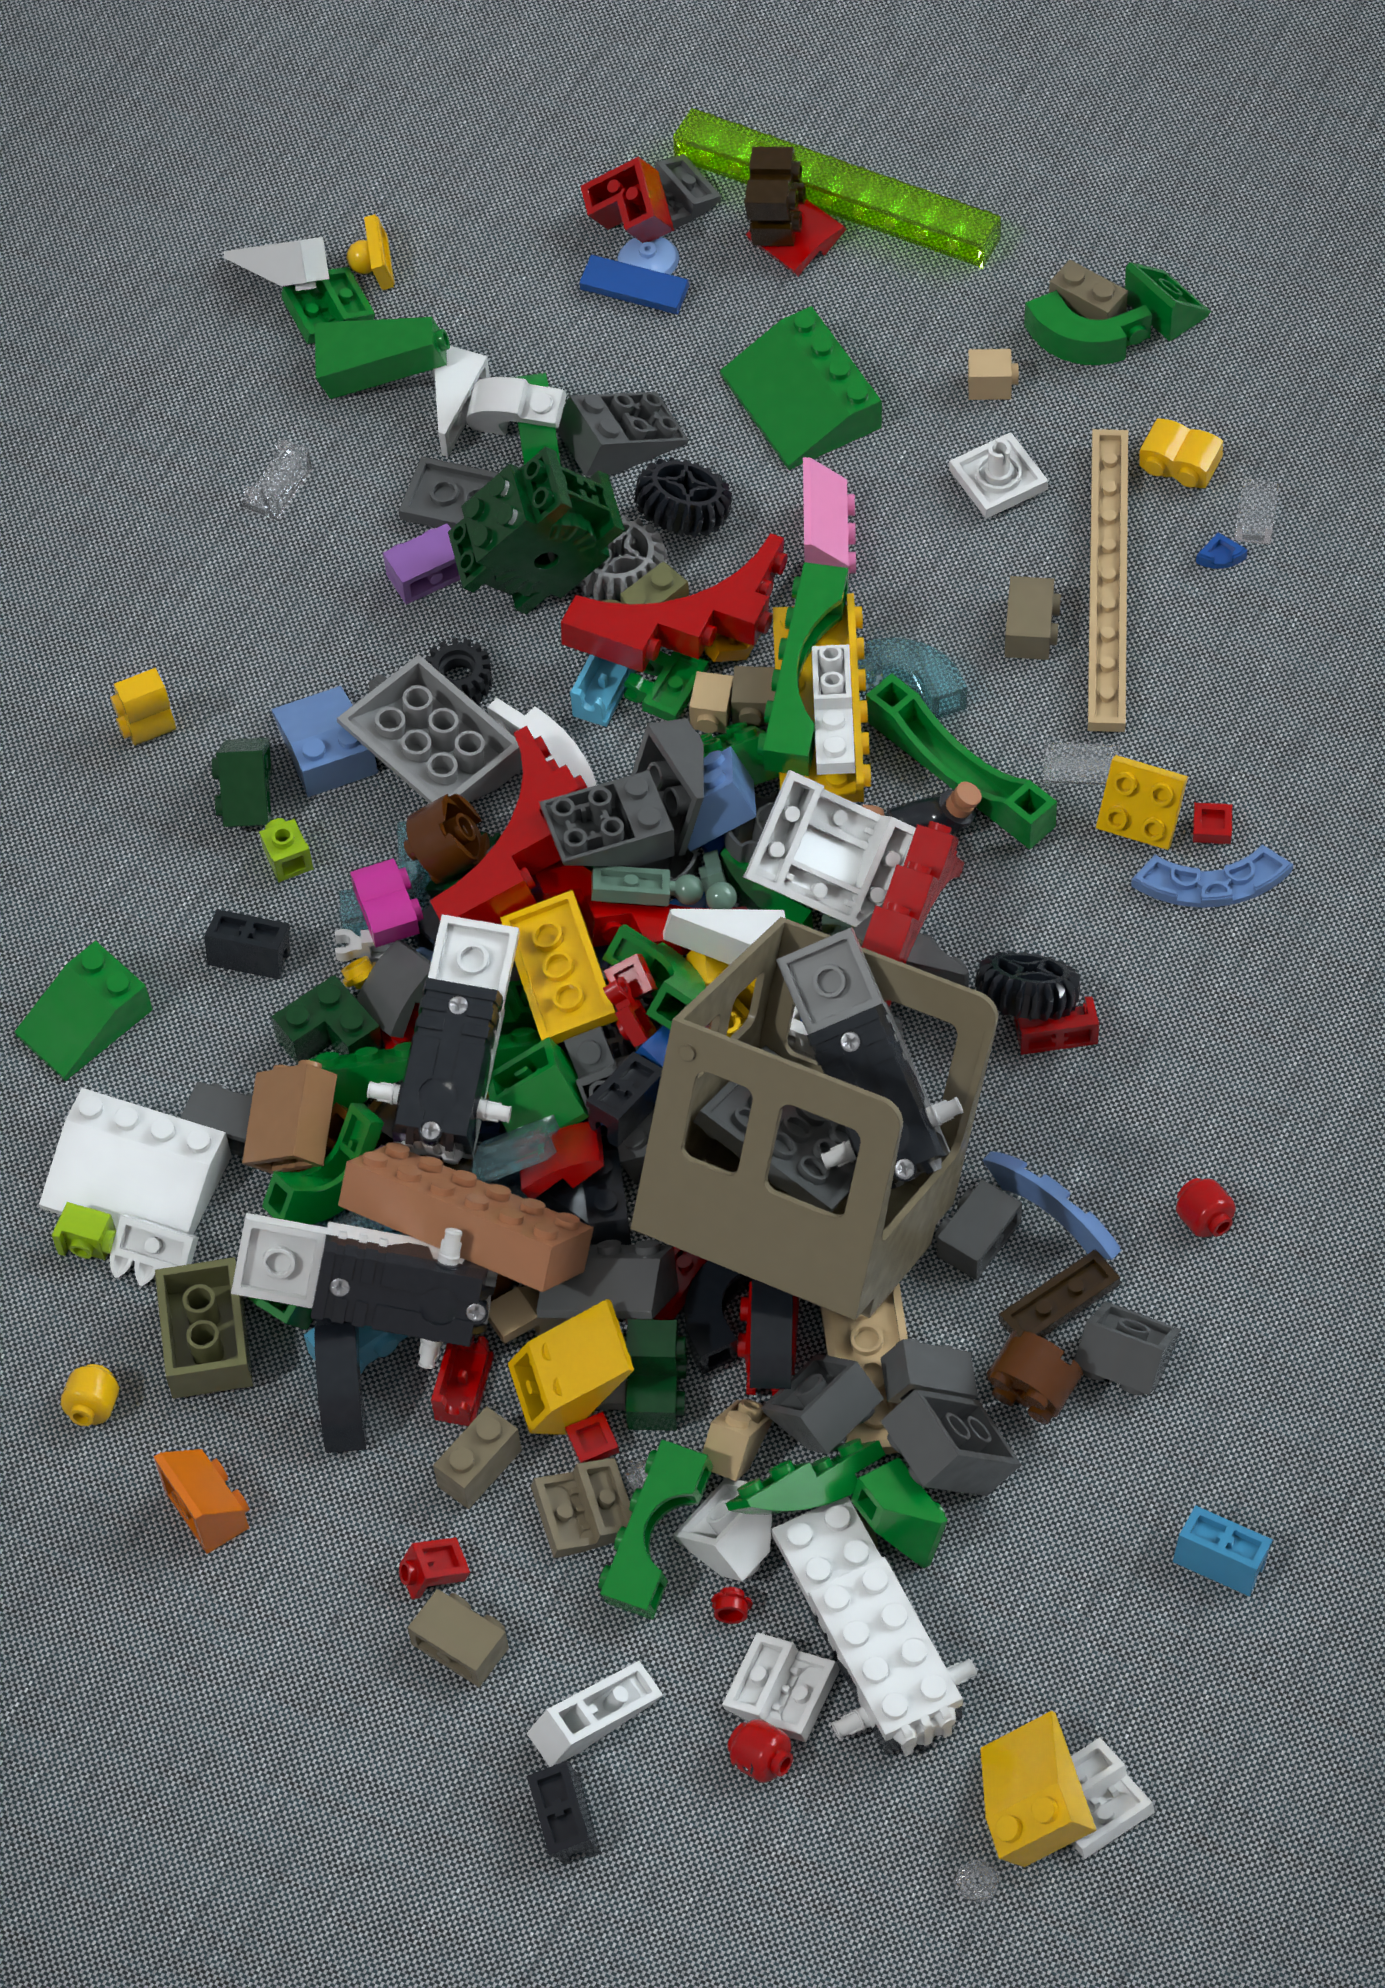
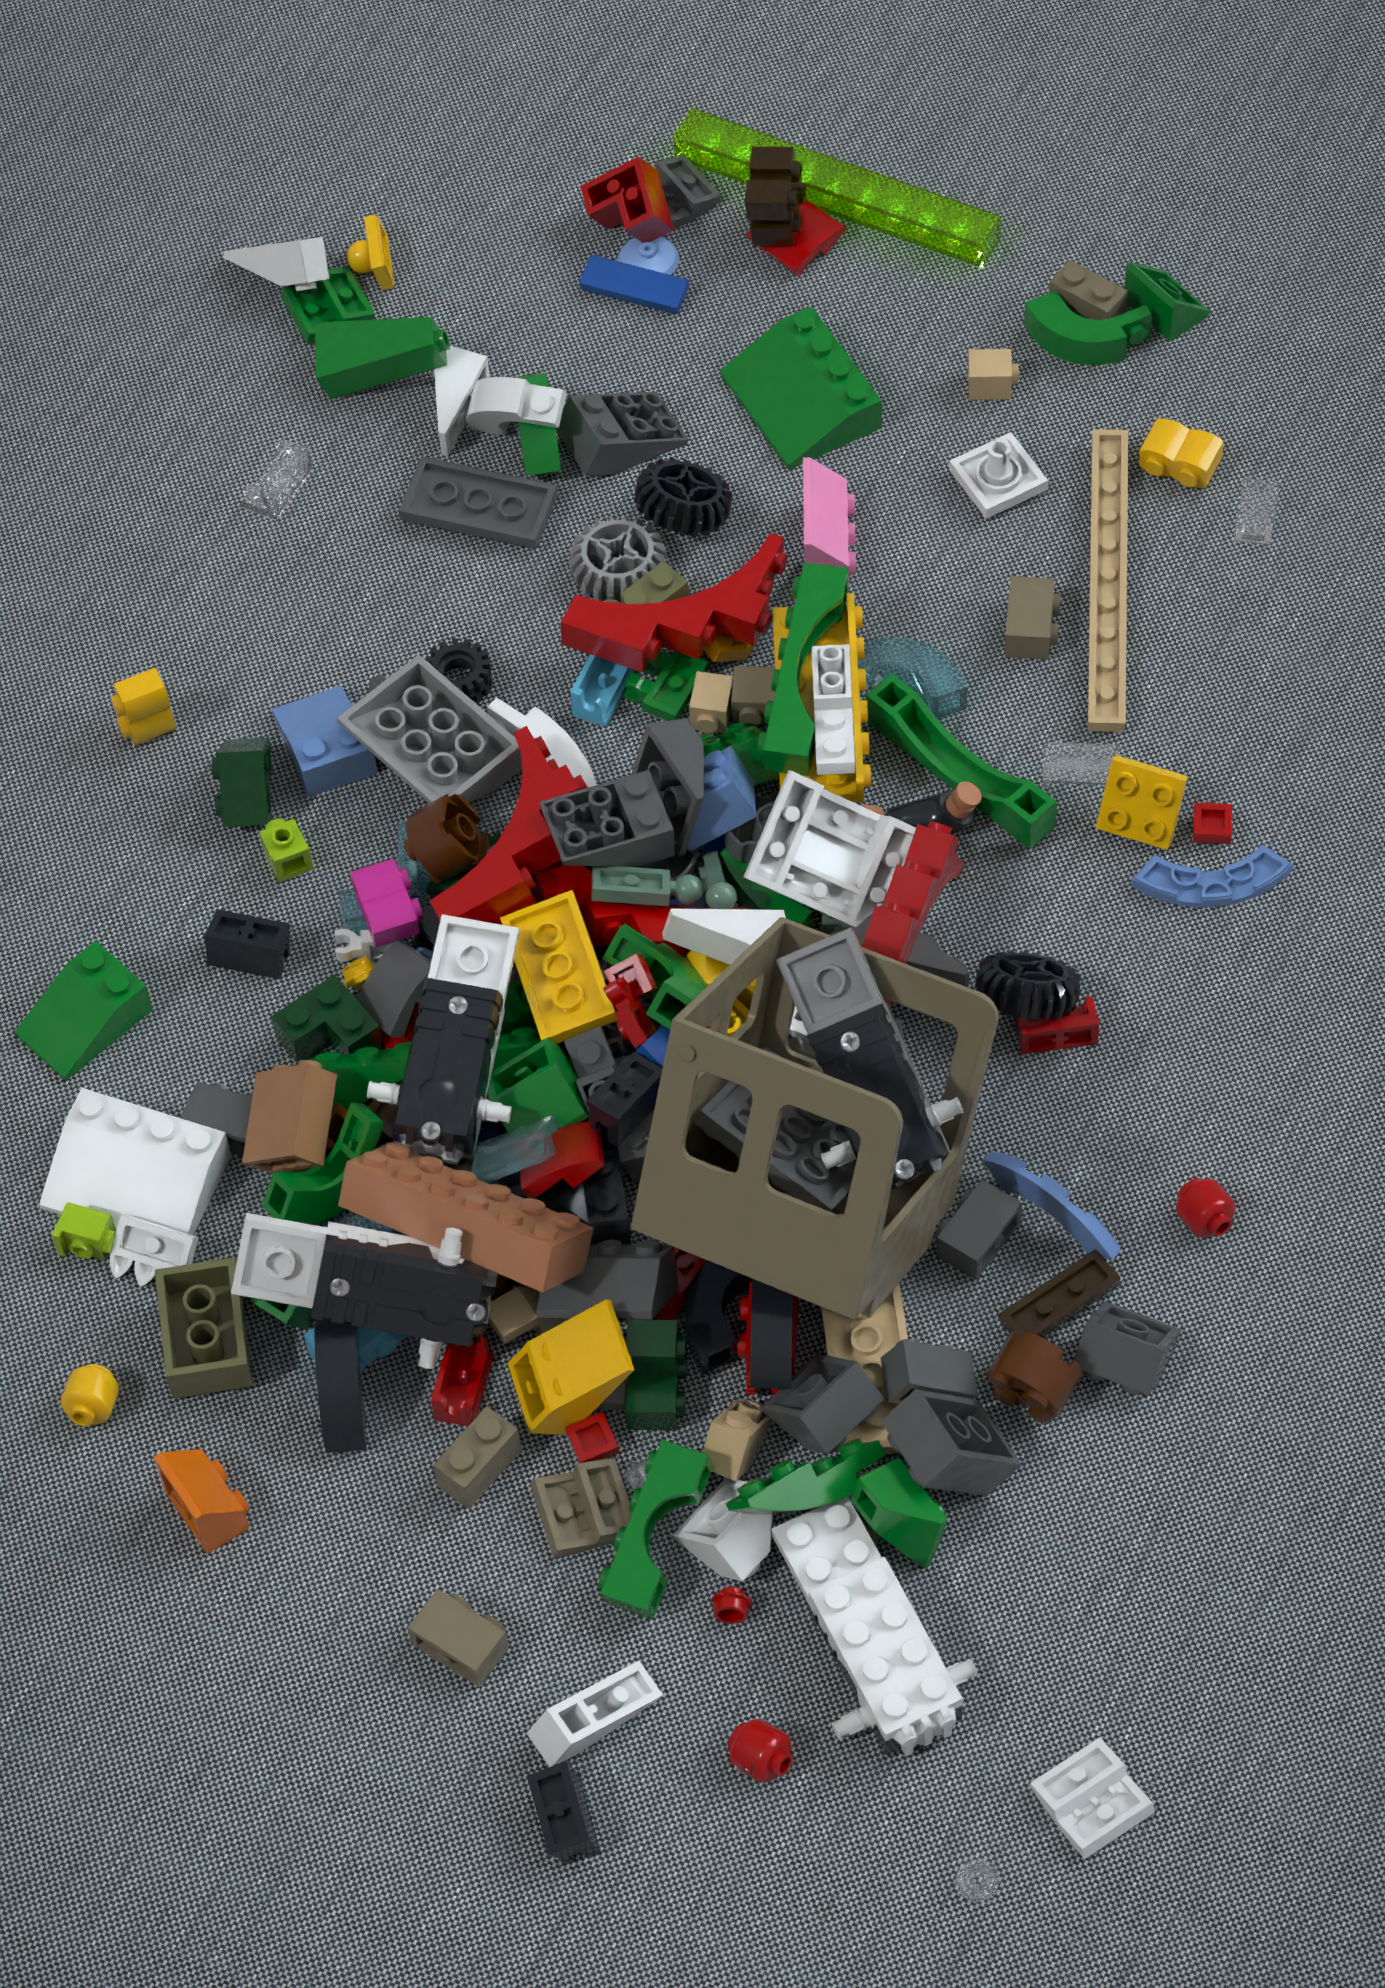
medium lavender brick [383,523,461,605] -> none
red bracket [399,1537,470,1599] -> none
dark green piece [448,446,625,615] -> none
white slope [722,1632,840,1743] -> none
yellow slope [980,1711,1097,1867] -> none
dark azure hinge [1173,1505,1273,1597] -> none
blue tile [1196,532,1248,569] -> none

